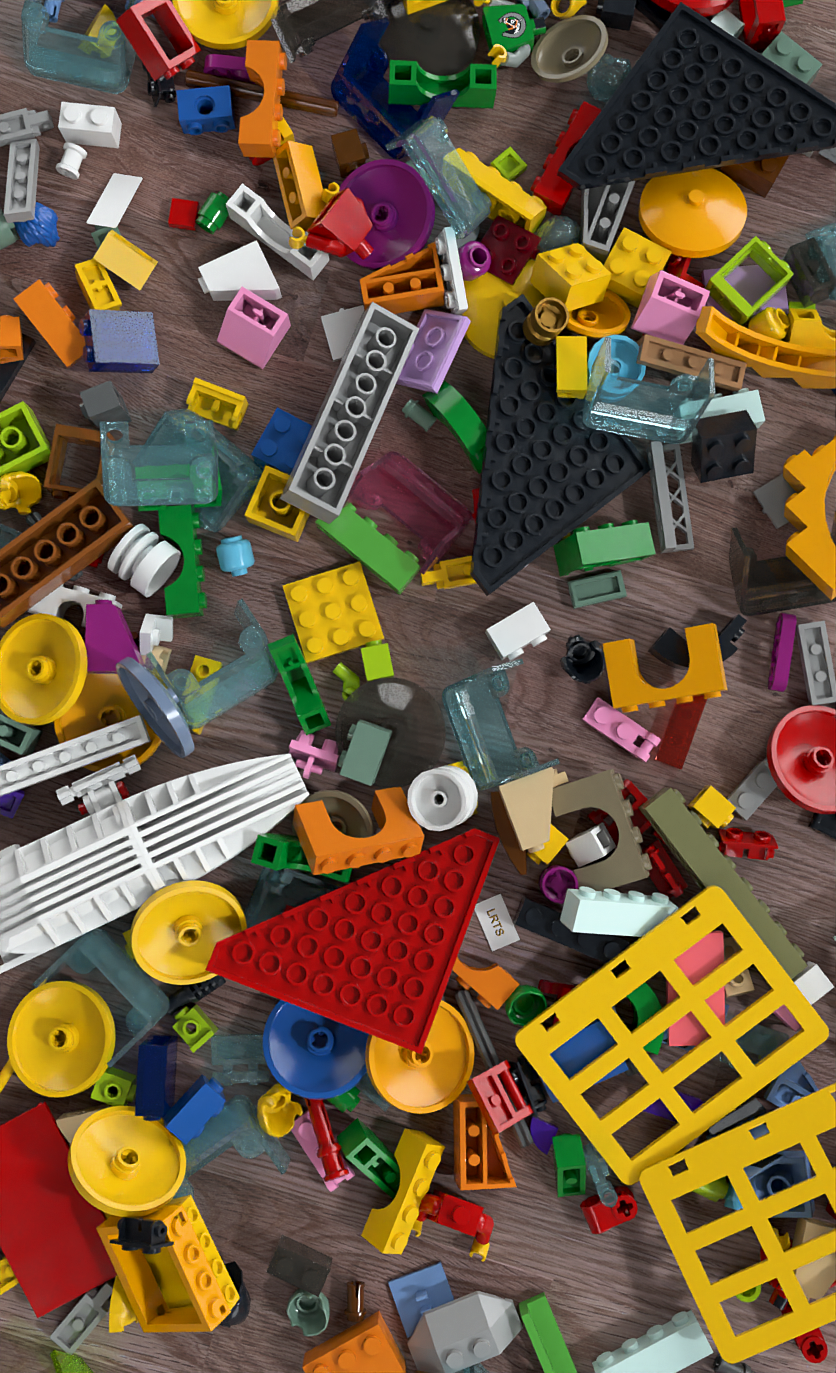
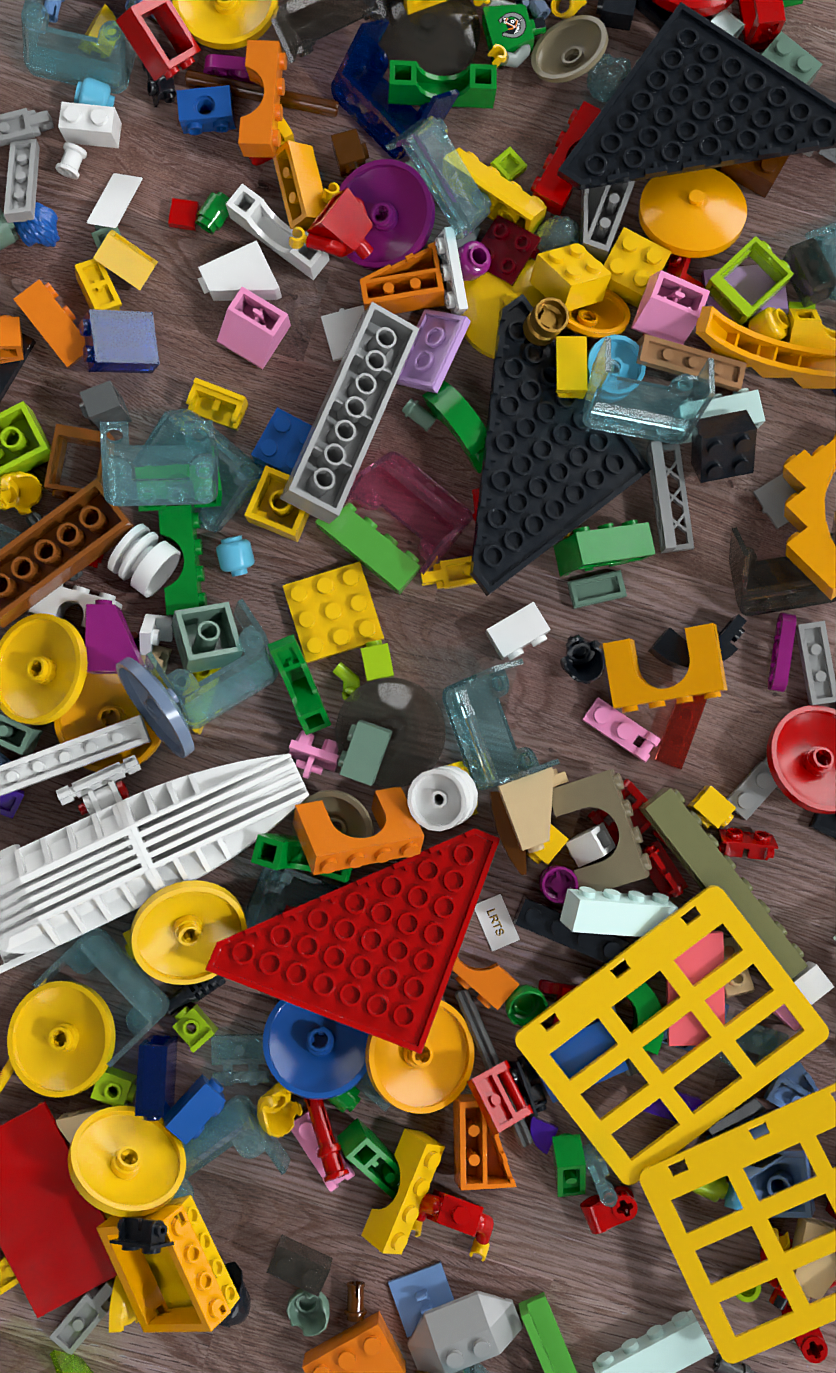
none -> medium azure head [74,77,115,107]
none -> sand green brick [171,602,243,674]

